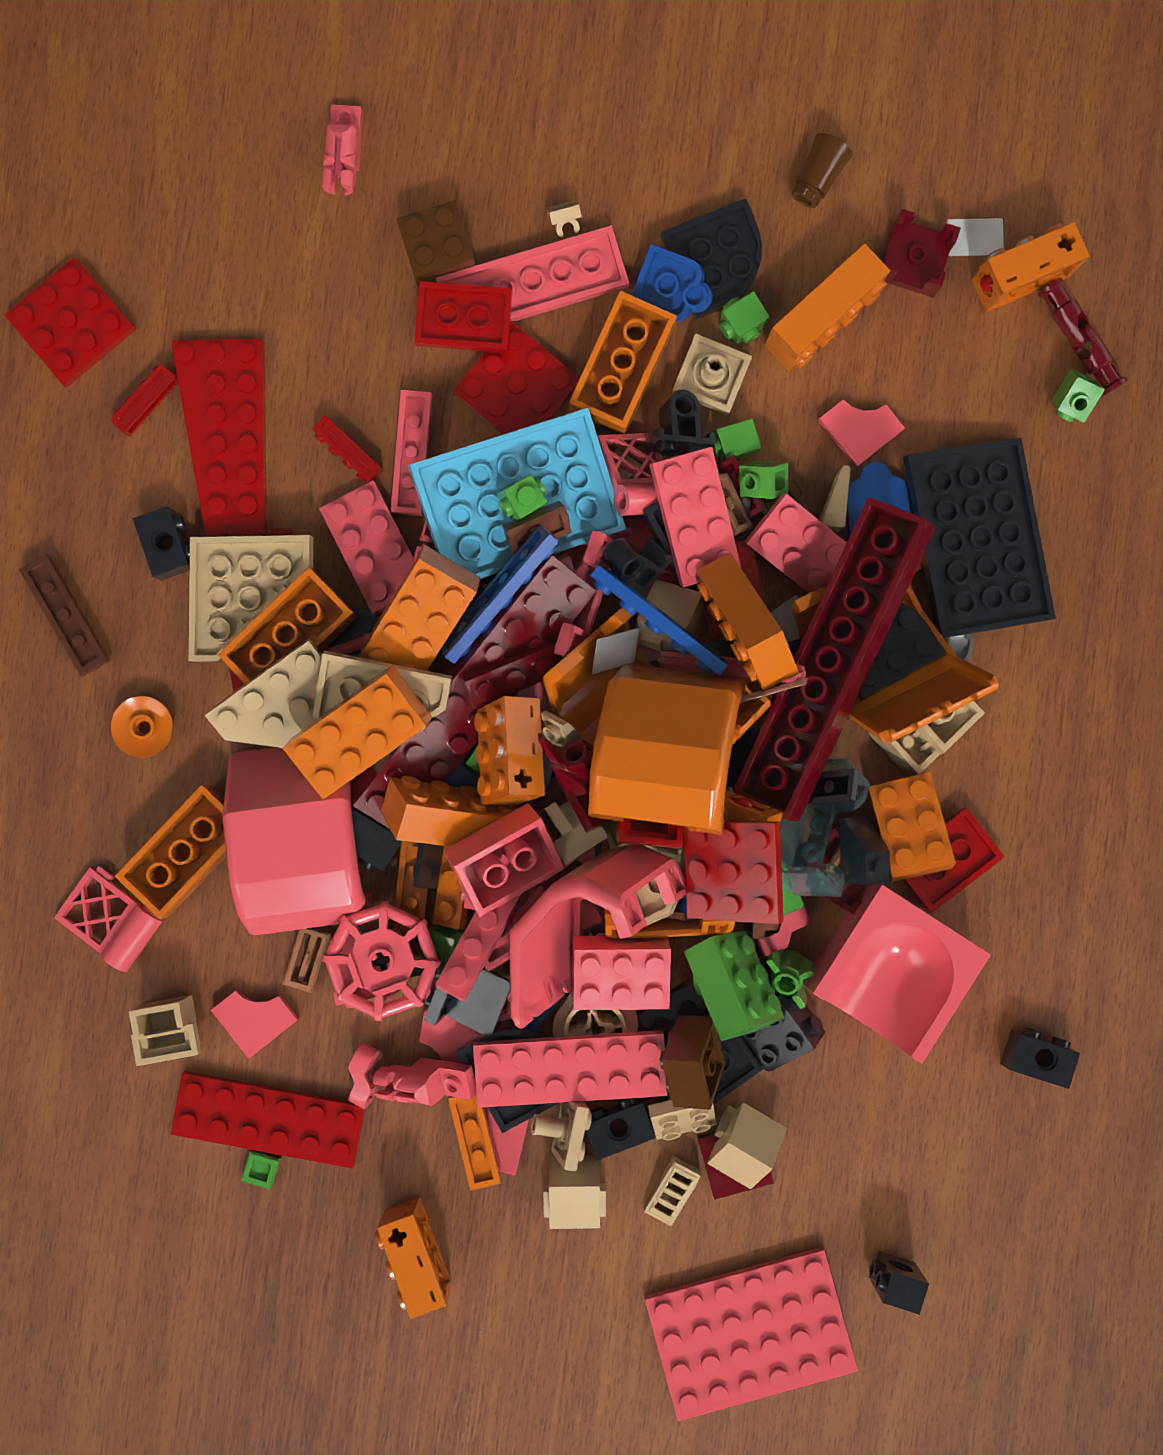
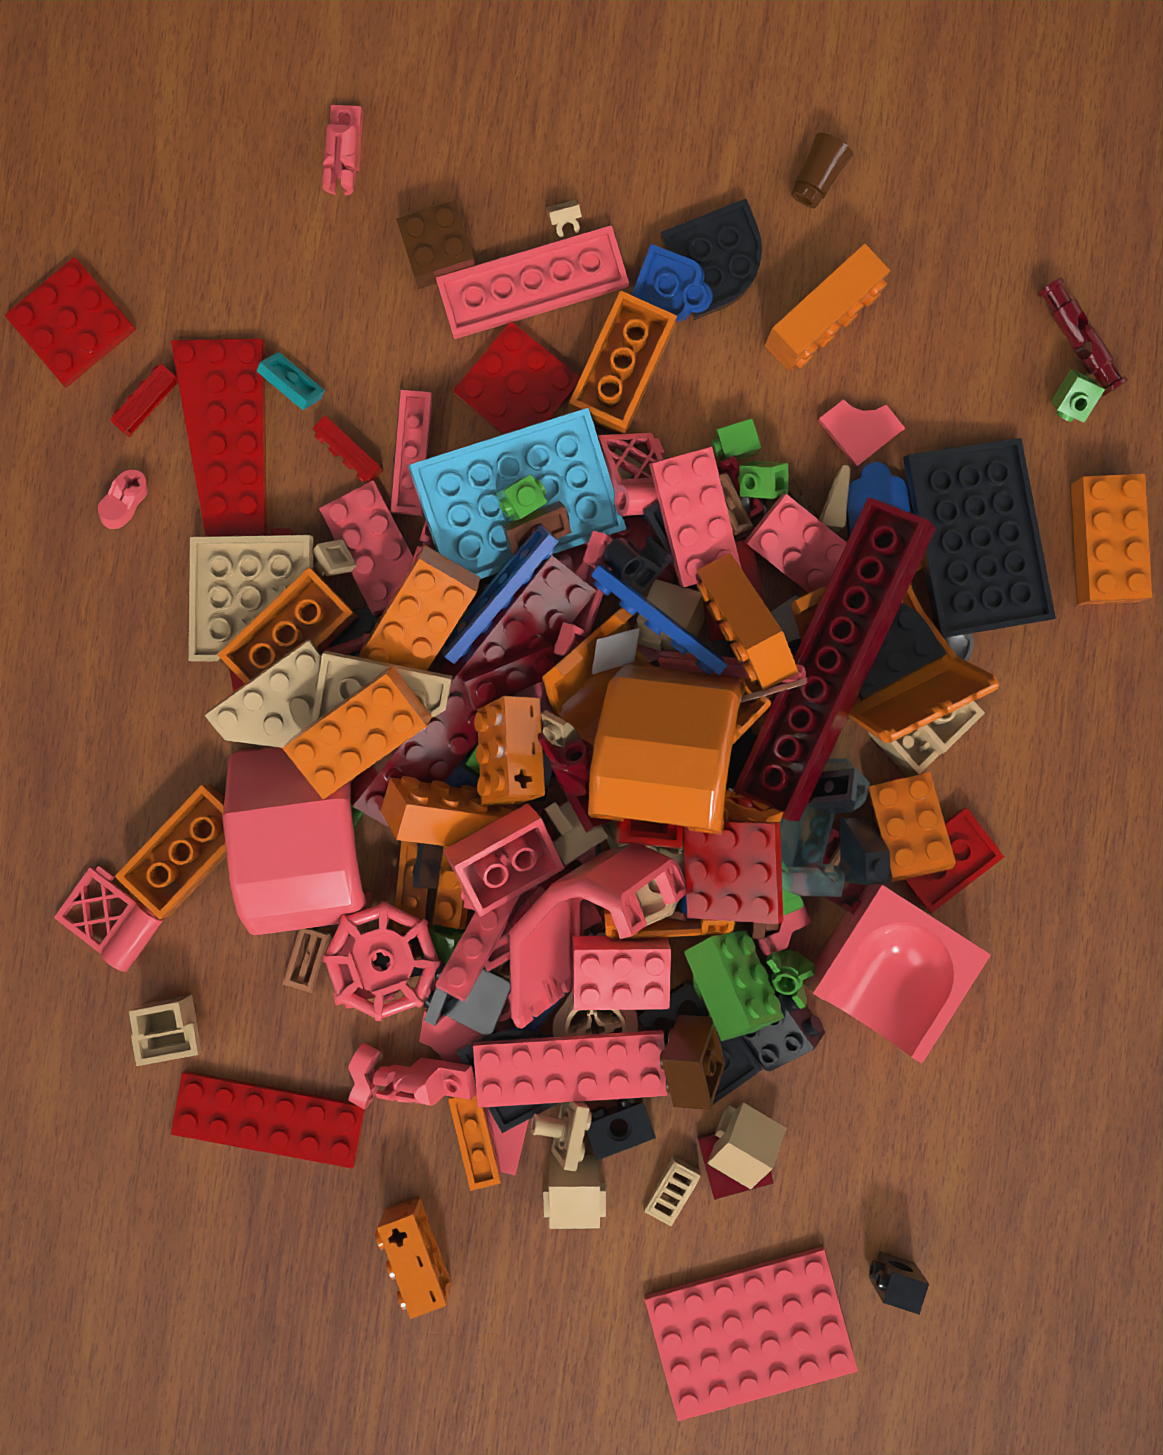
copper plate [19,554,110,676] -> none
orange dish [111,696,174,758] -> none
black brick [132,506,190,581] -> none
coral tile [211,989,299,1059] -> none
bright green tile [241,1150,282,1190] -> none
black slope [351,805,402,871] -> none
red plate [414,281,513,353] -> none
black pin [646,389,716,456] -> none
tan plate [648,1093,717,1140] -> none
tan plate [672,334,752,415] -> none
bright green brick [719,291,770,345] -> none
dark red panel [882,209,961,298] -> none
white sticker [947,218,1004,256] -> none
orange piece [972,222,1090,313] -> none
black brick [1000,1027,1080,1089] -> none
none -> coral piece [98,469,148,529]
none -> teal plate [257,352,325,410]
none -> tan tile [313,539,357,577]
none -> orange brick [1071,474,1152,605]

